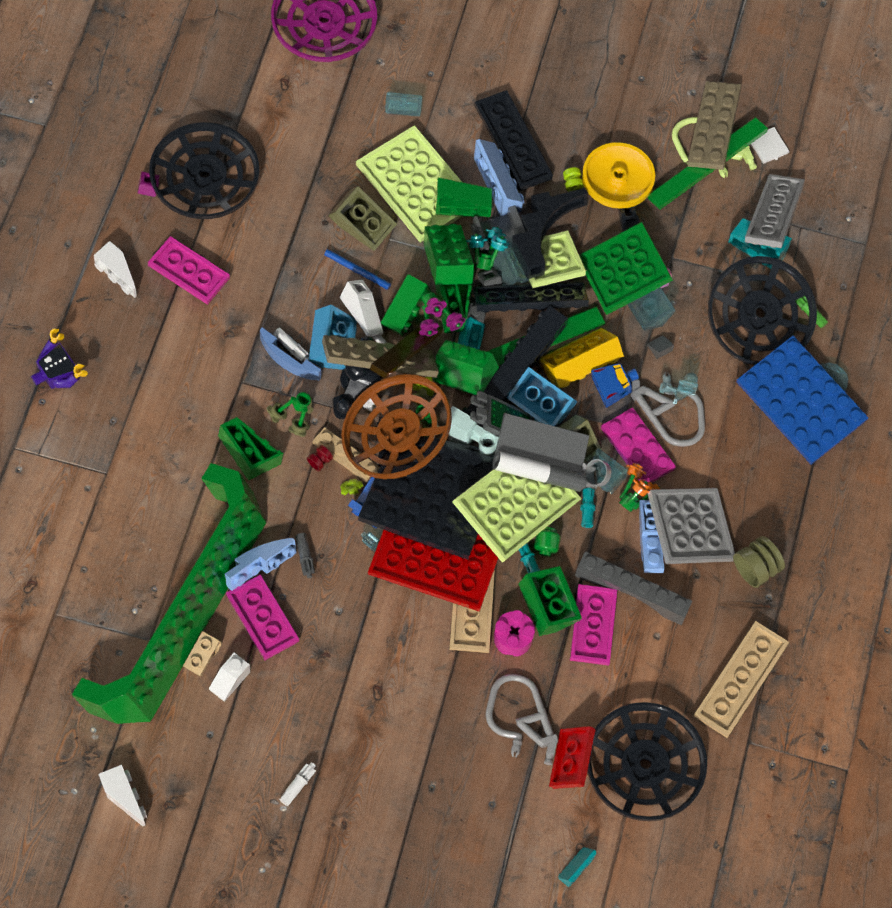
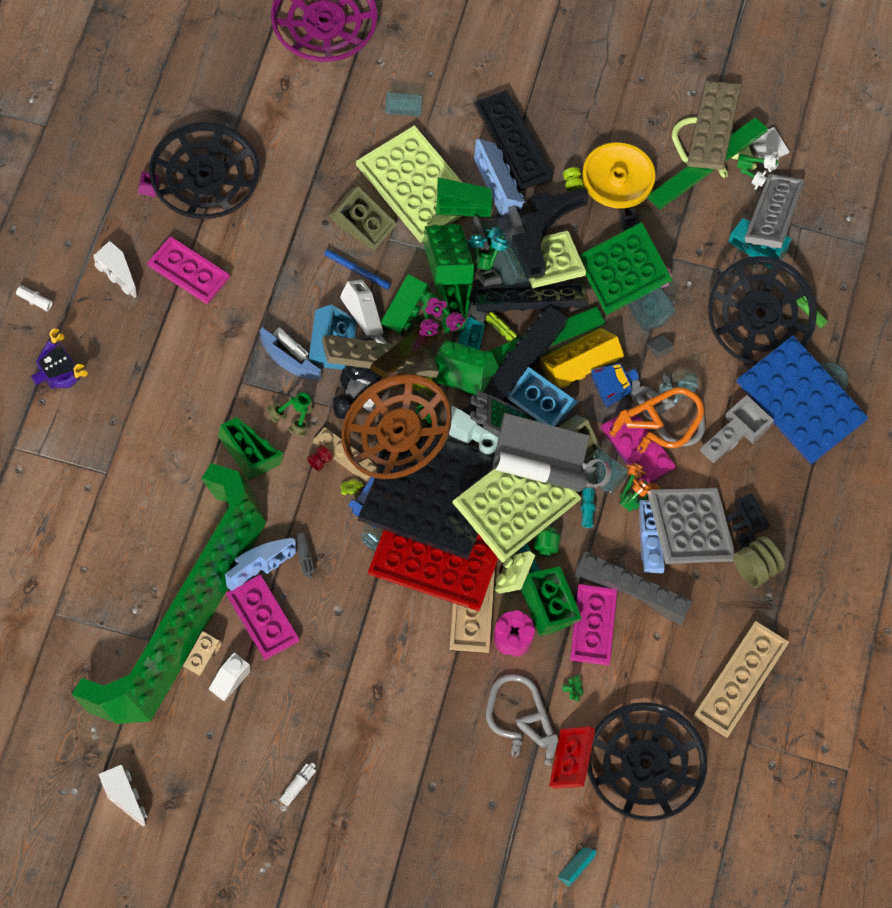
none -> white axle [16,285,53,312]
none -> lime axle [486,312,517,342]
none -> yellowish green plate [494,551,535,594]
none -> green plant [562,675,584,702]
none -> orange piece [609,387,704,453]
none -> light grey plate [700,395,774,464]
none -> black hinge [726,494,769,535]
none -> plant [737,151,779,190]
none -> black plate [737,533,756,549]

